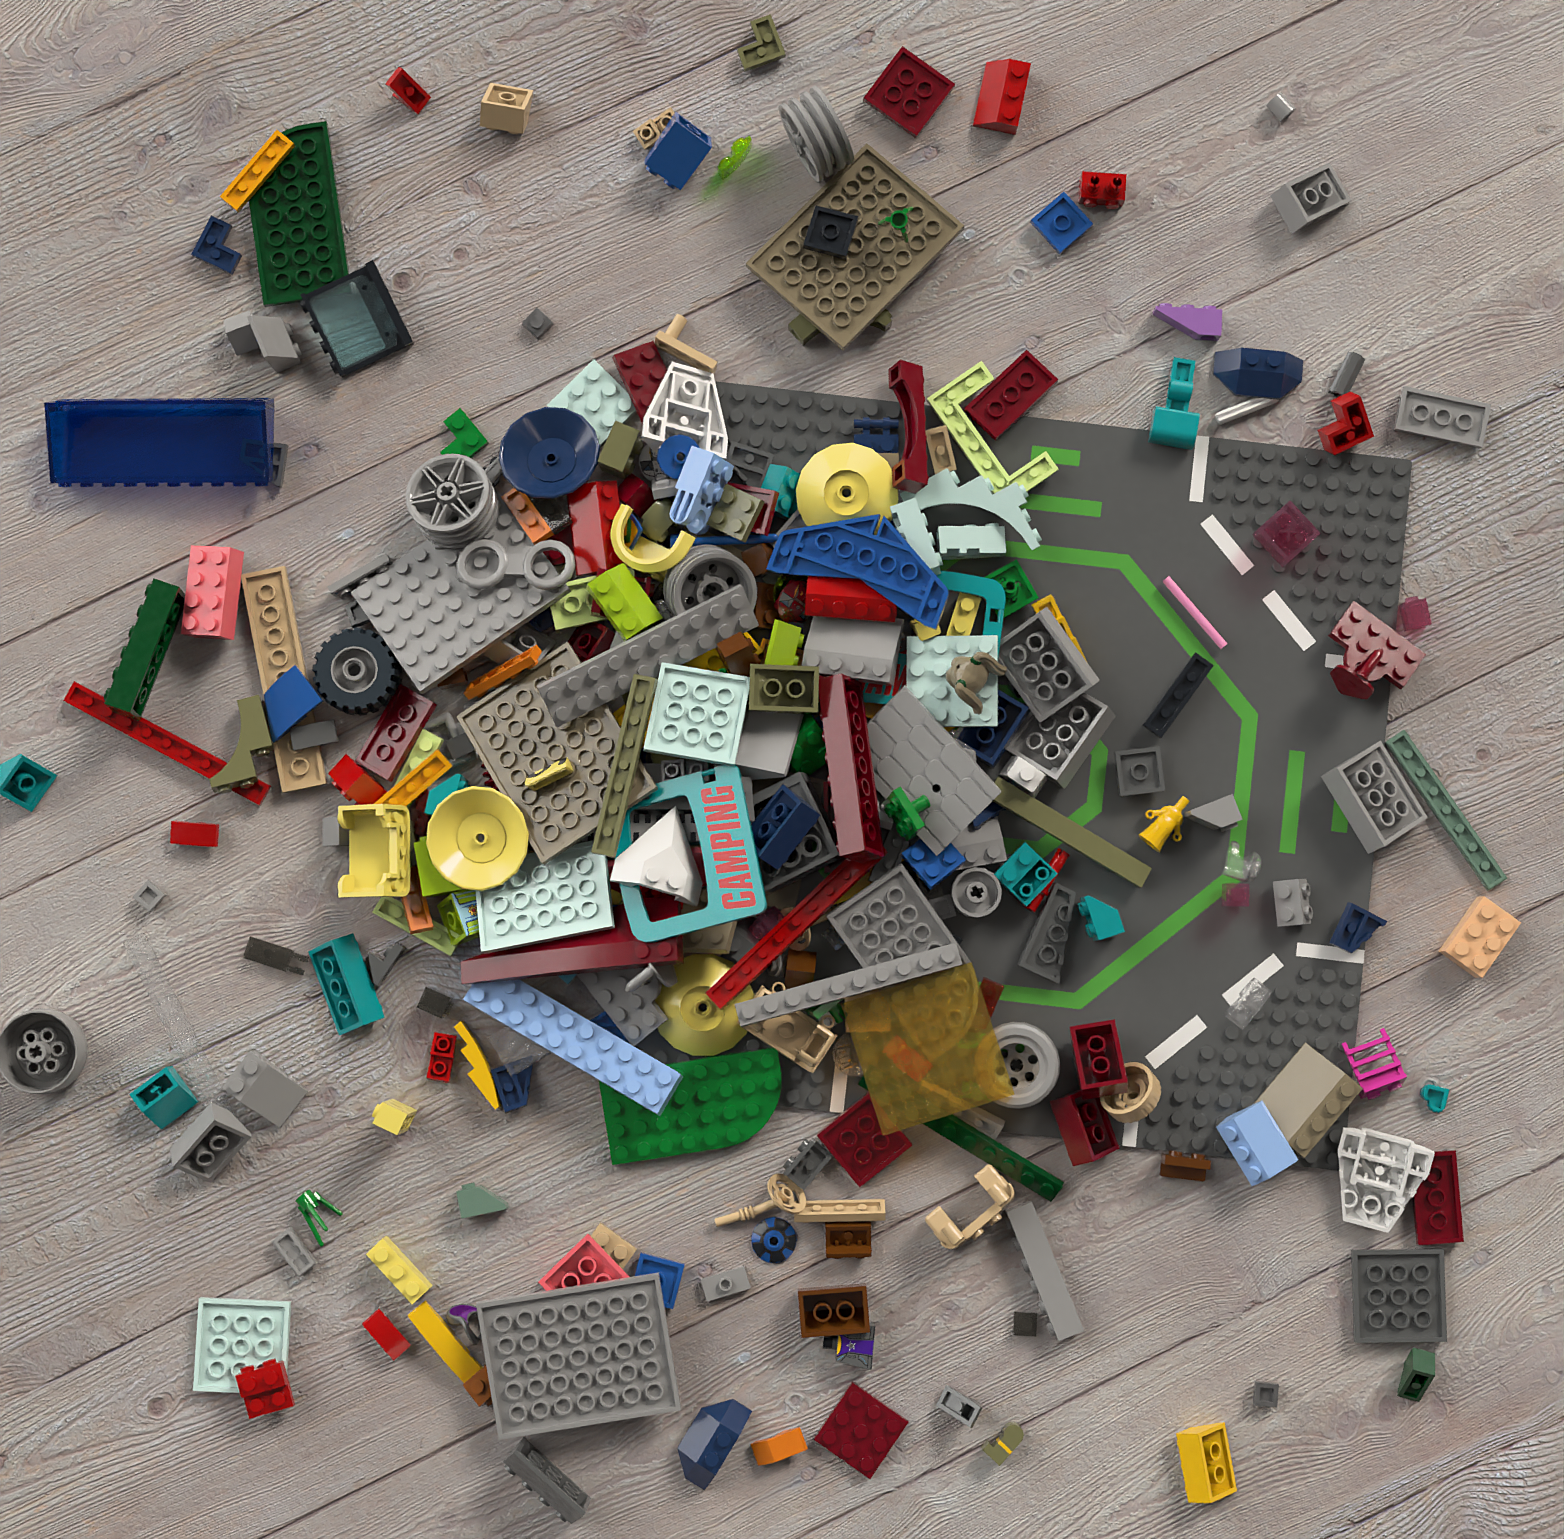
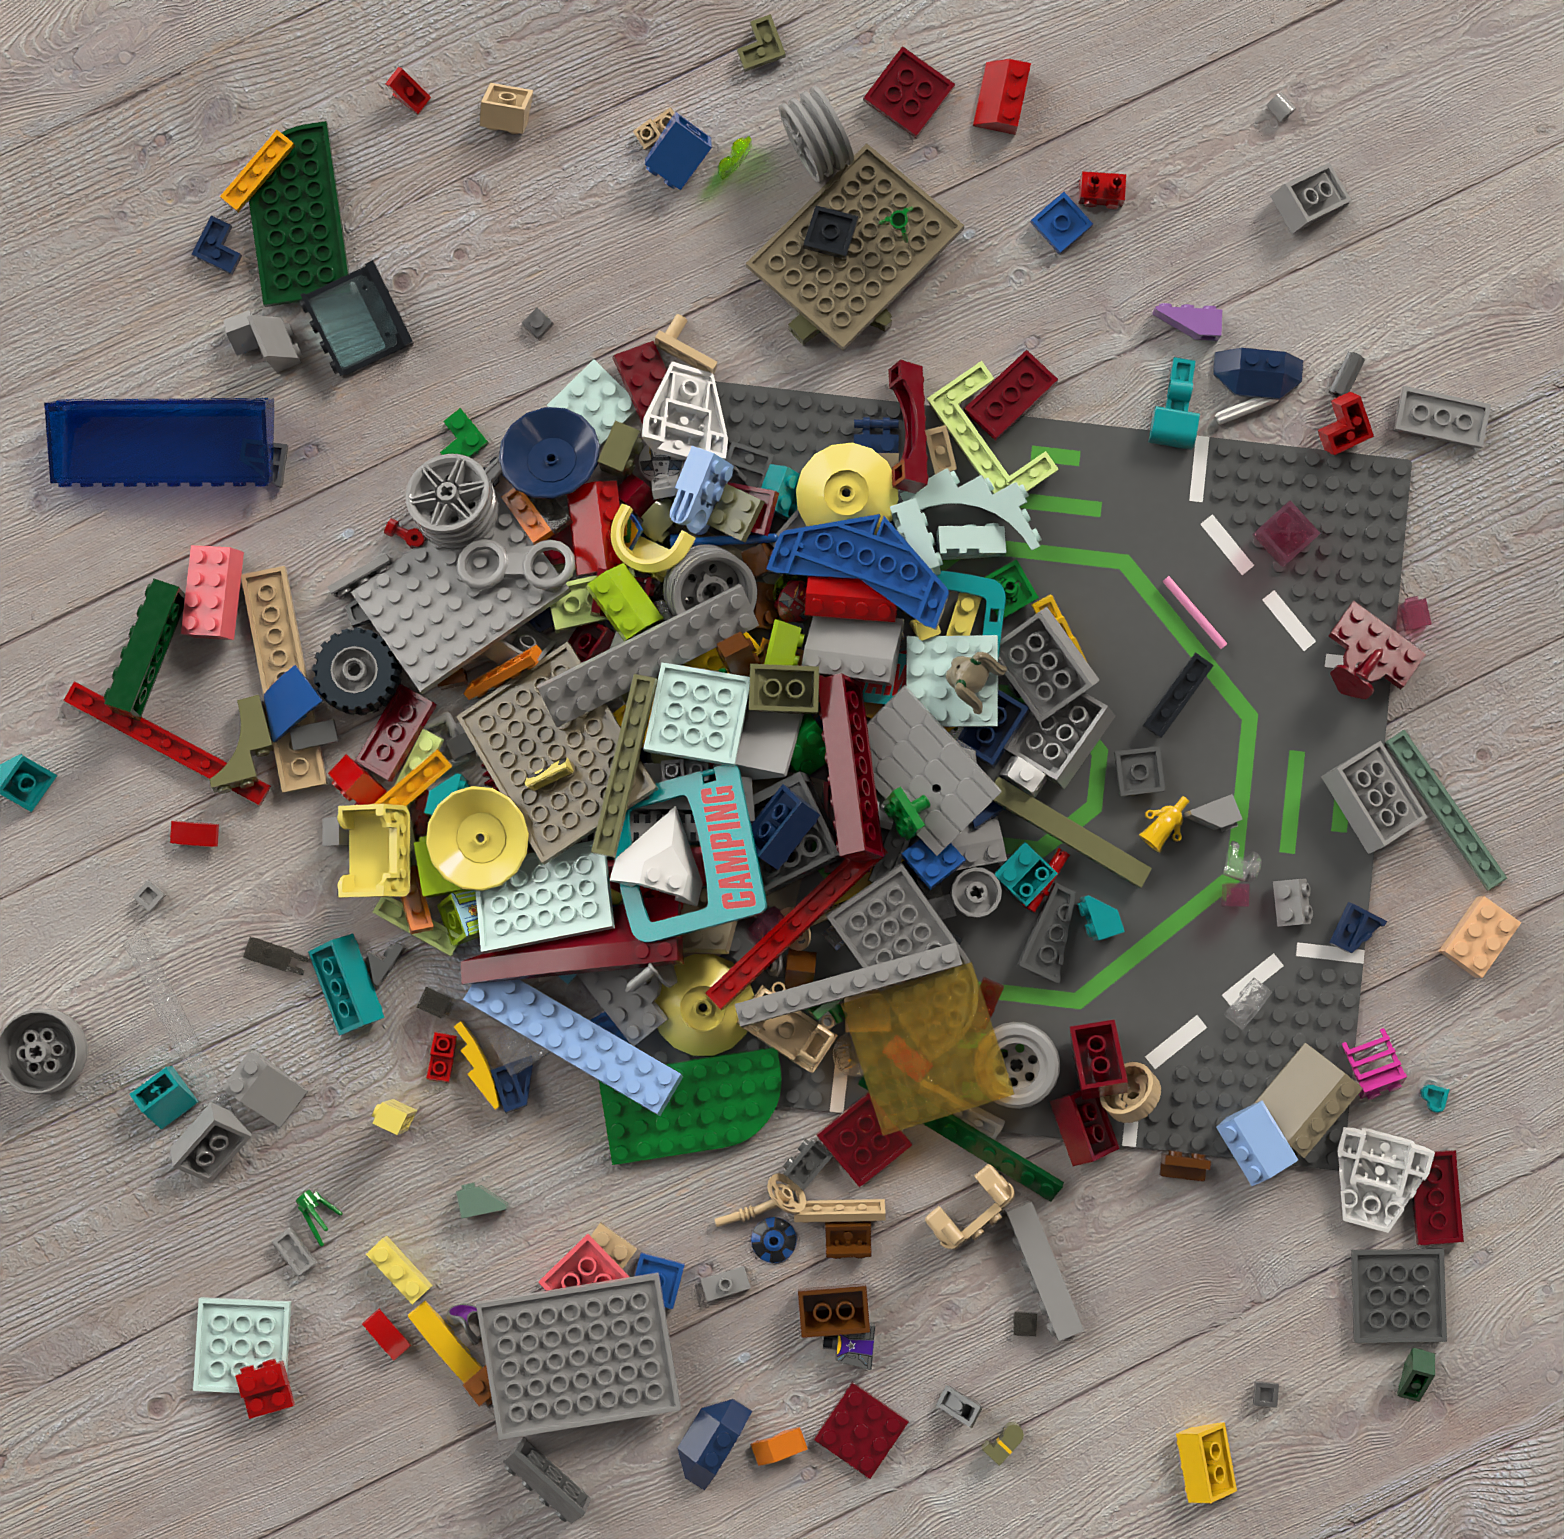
blue plate [657,435,700,480] -> none
none -> red leg [384,518,426,549]

